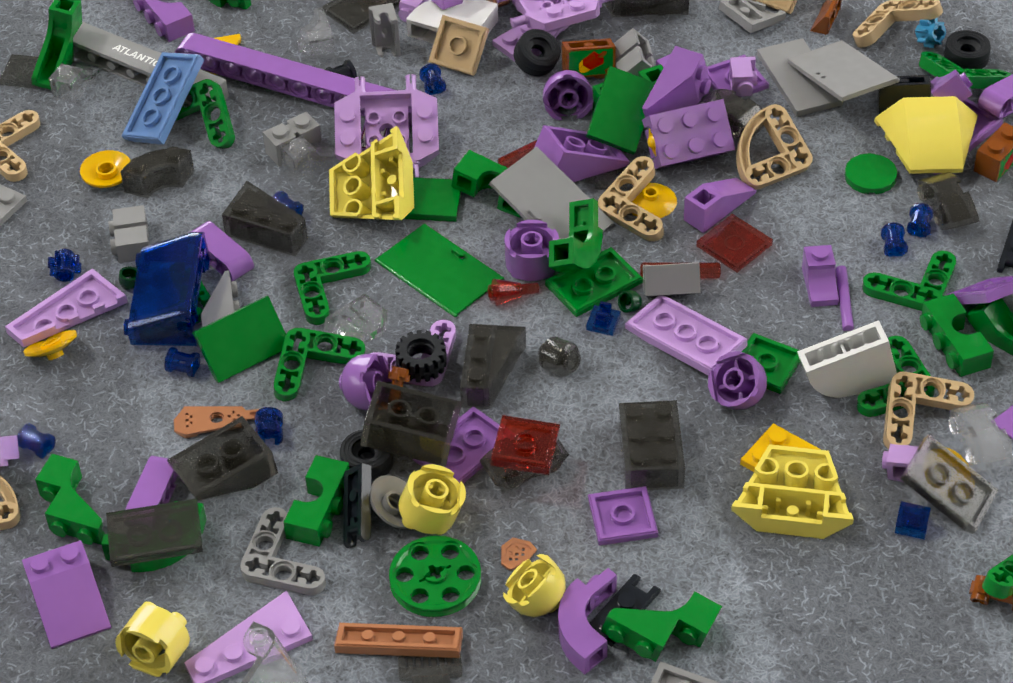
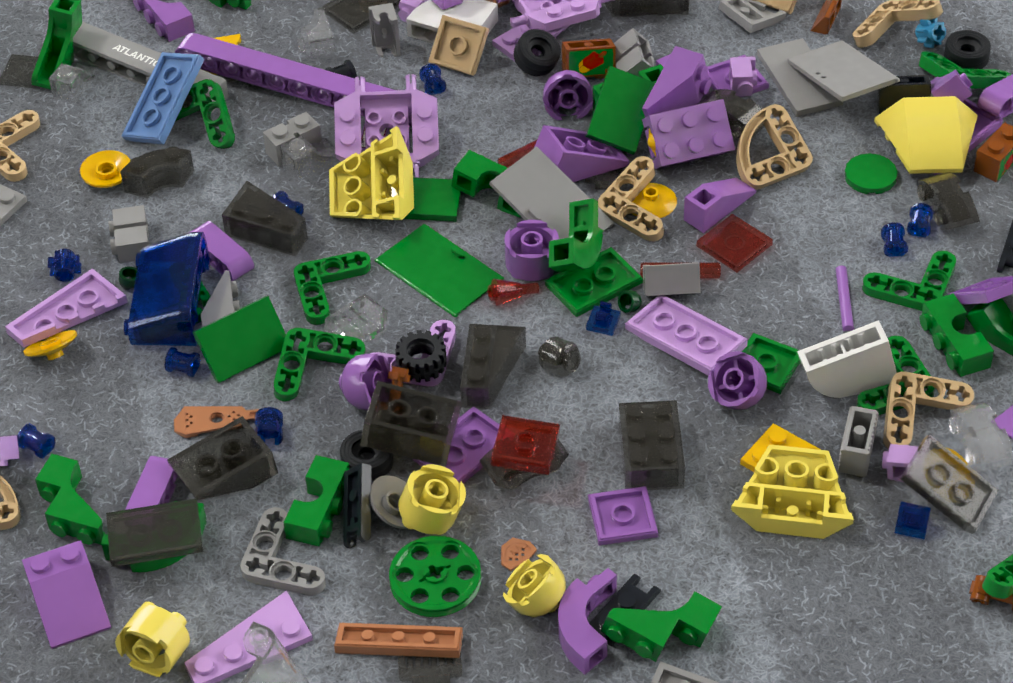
medium lavender arch [802,245,839,307] -> none
none -> light grey brick [838,406,879,477]

